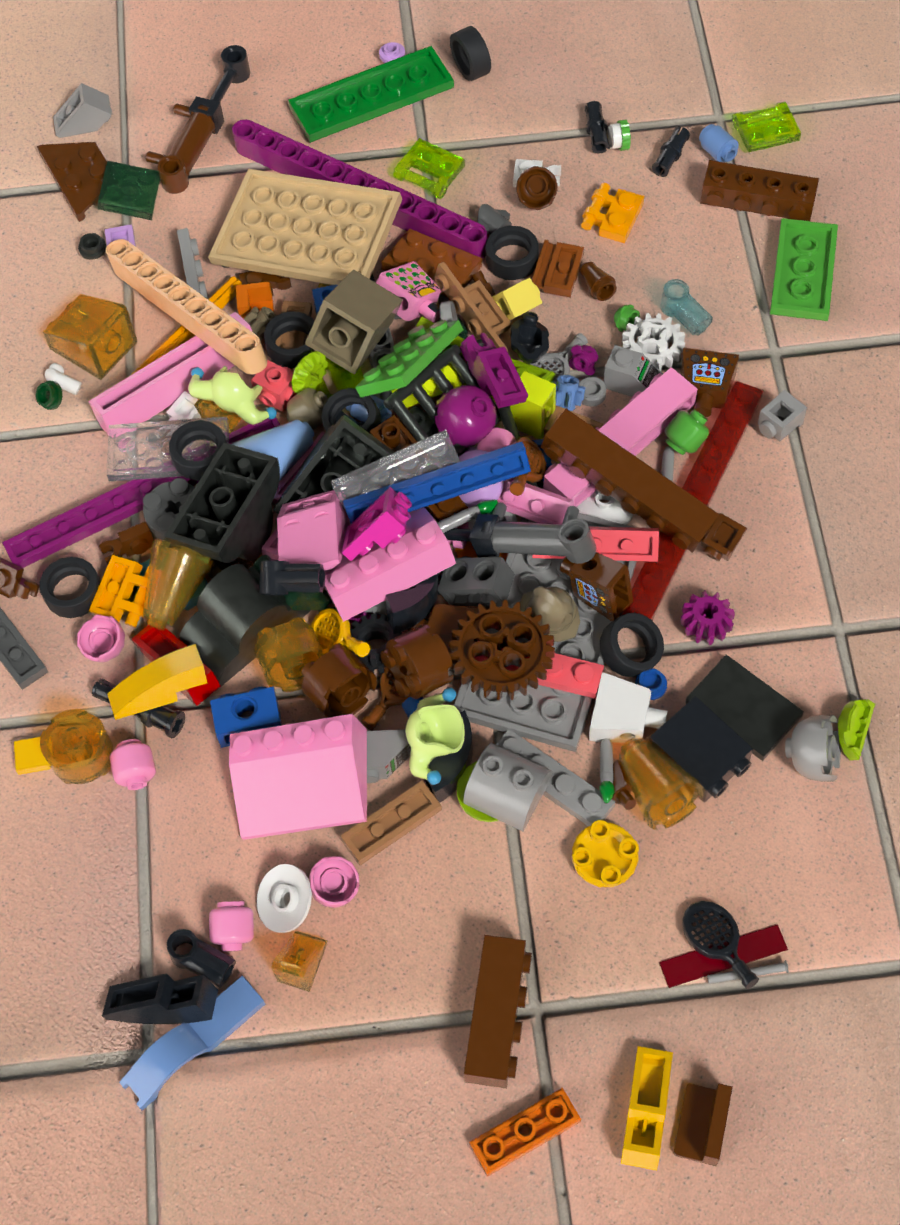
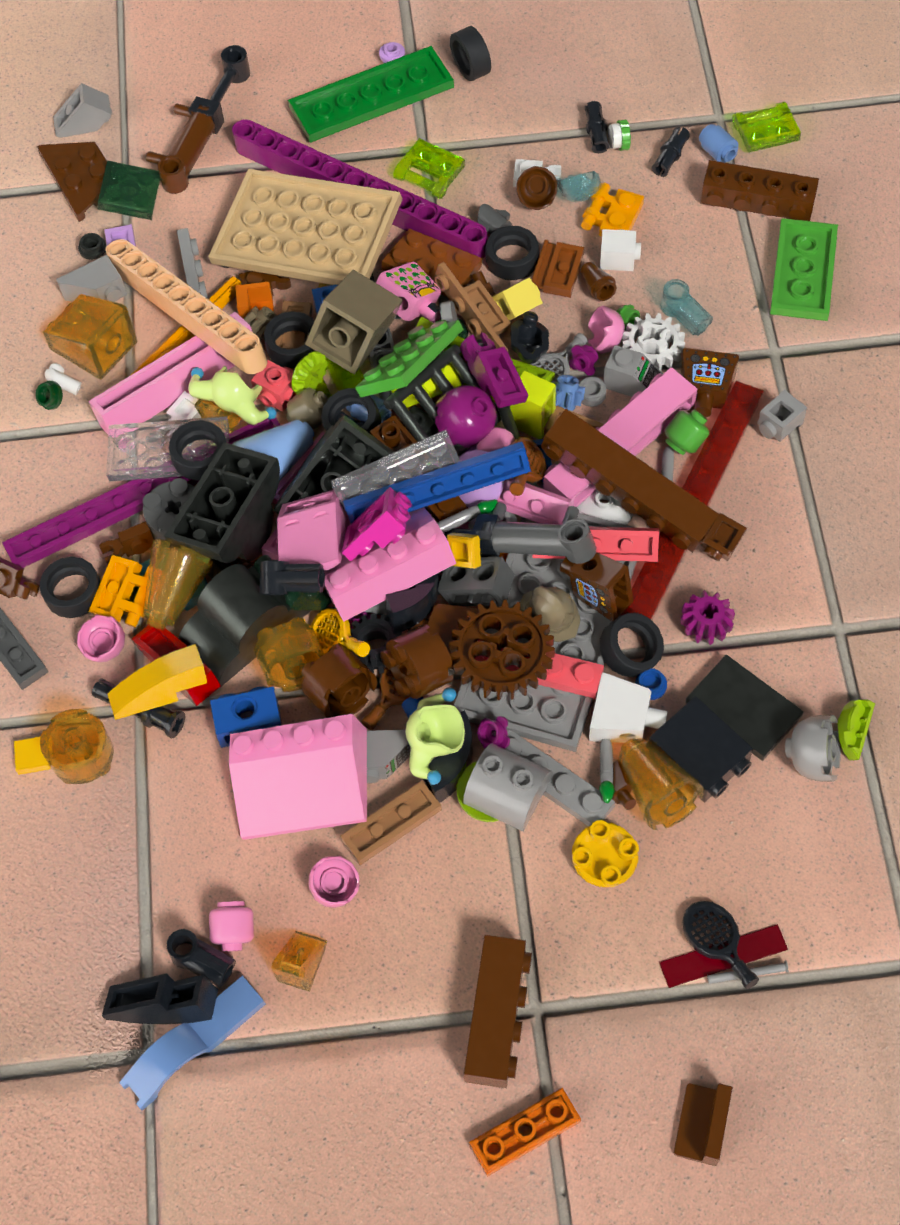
bright pink head [110,739,156,790] -> none
white dish [257,864,312,933] -> none
yellow slope [620,1046,673,1171] -> none
none -> light grey slope [56,255,127,307]
none -> yellow tile [447,533,481,569]
none -> magenta plate [478,716,510,749]
none -> clear light blue hair [556,171,601,203]
none -> bright pink hair [588,305,625,354]
none -> white brick [600,229,641,271]

